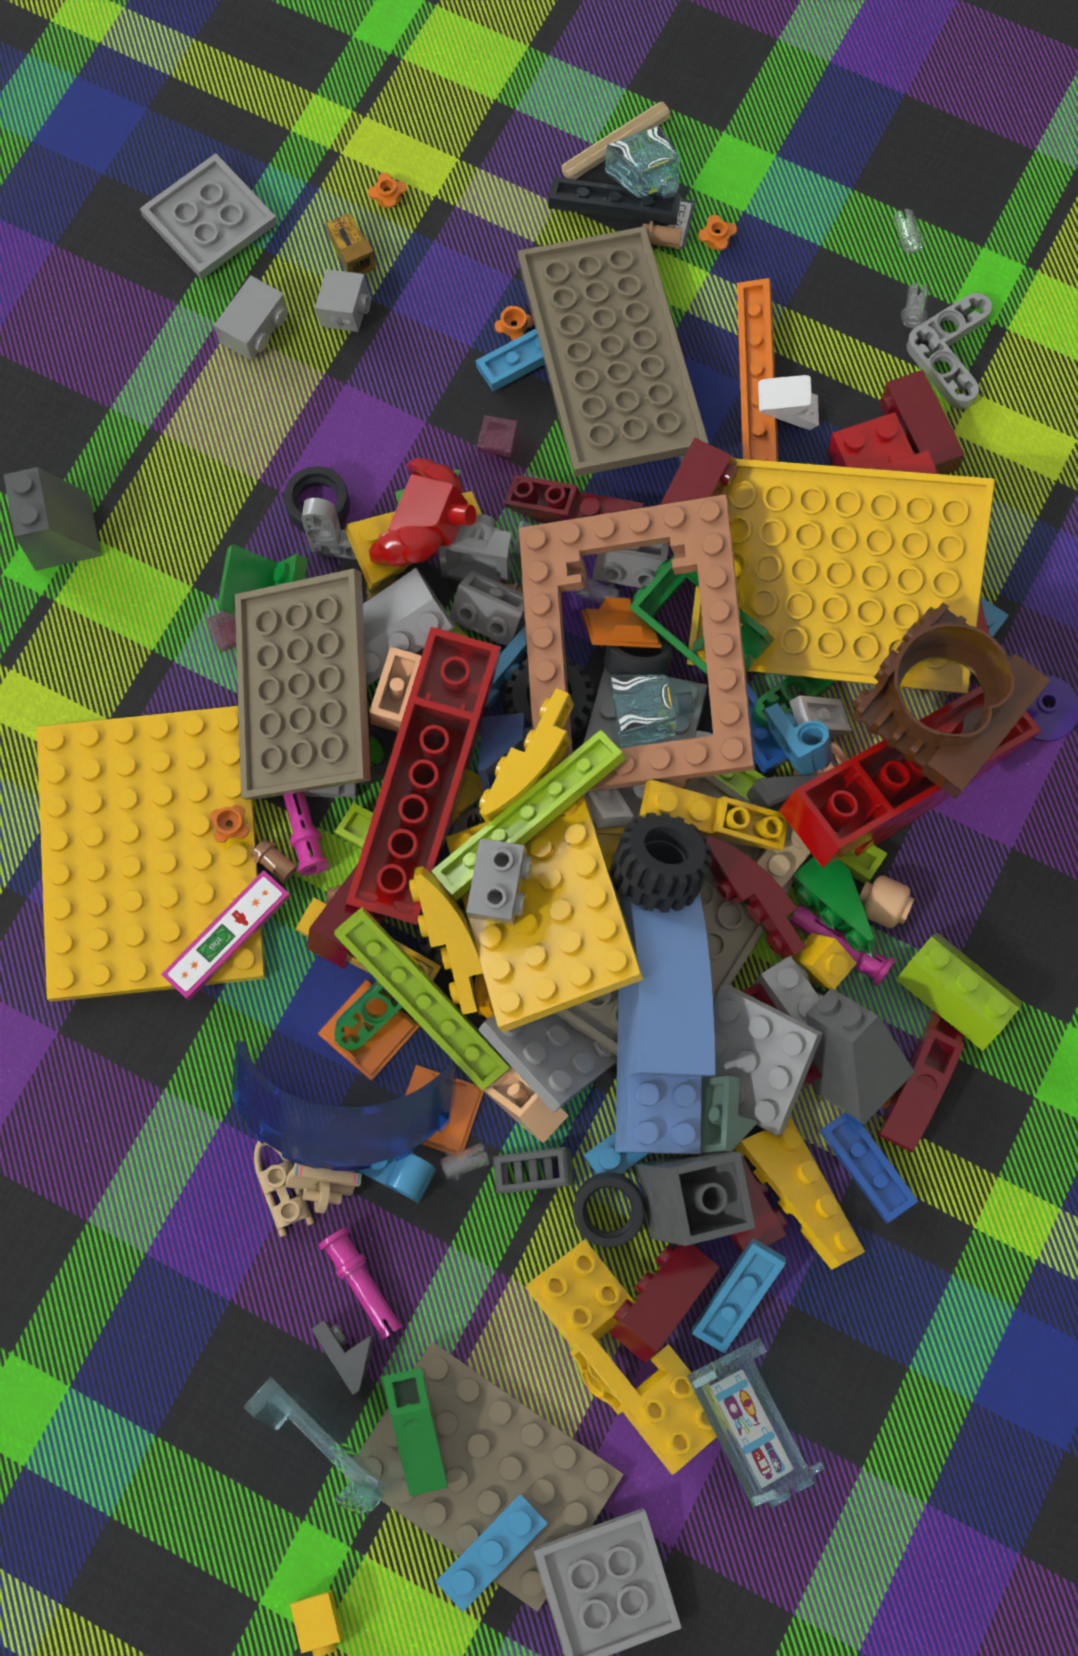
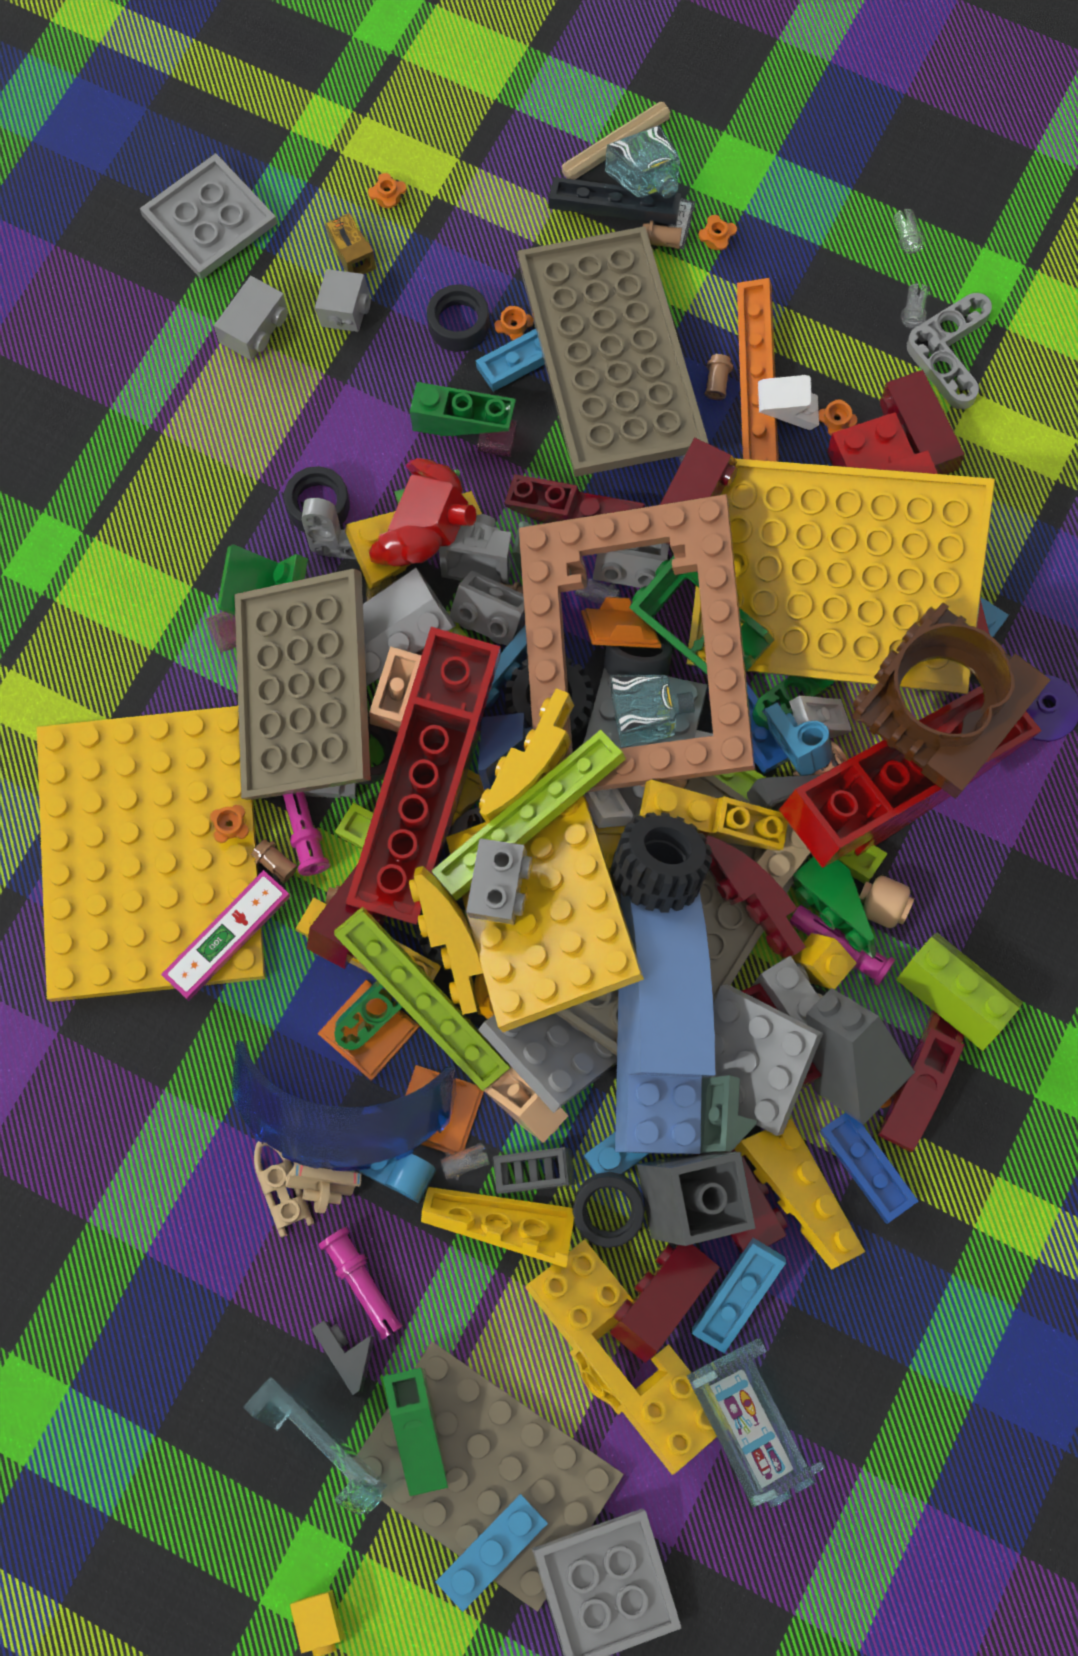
dark grey slope [3,467,102,571] -> none
none -> green slope [410,382,516,436]
none -> yellow wing [421,1187,574,1268]
none -> black tyre [427,284,490,352]
none -> medium nougat pin [705,354,733,400]
none -> orange plate [818,399,857,435]

